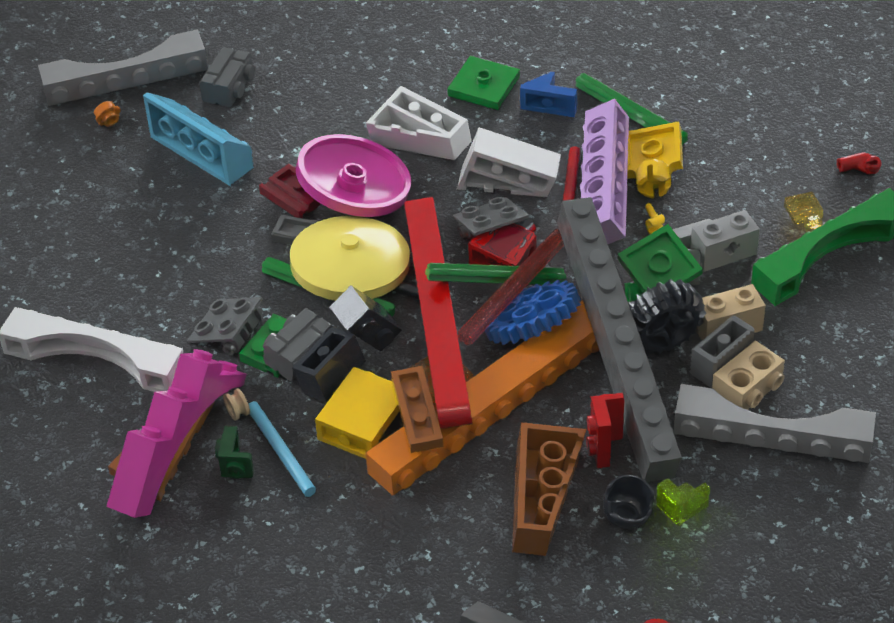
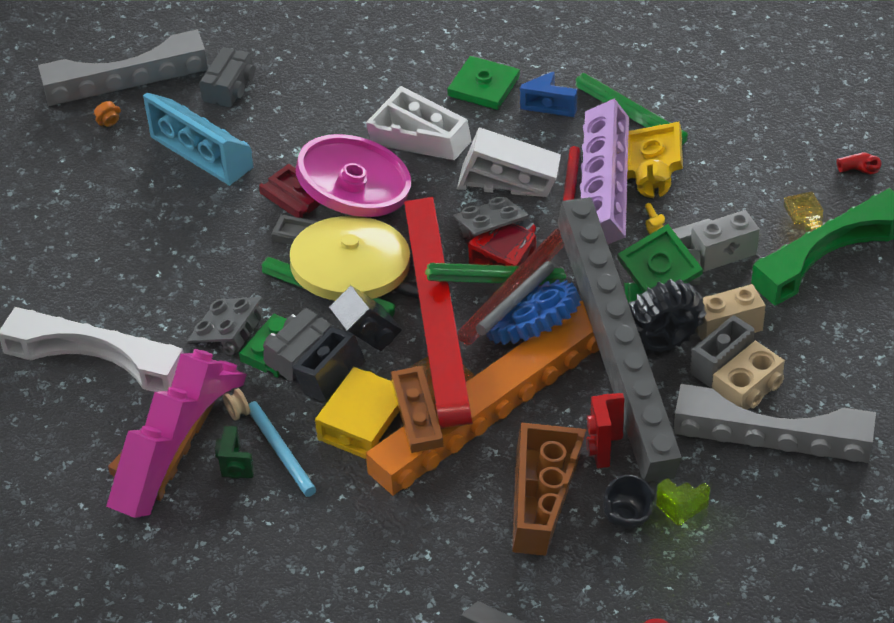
none -> dark grey bar [476,261,554,336]

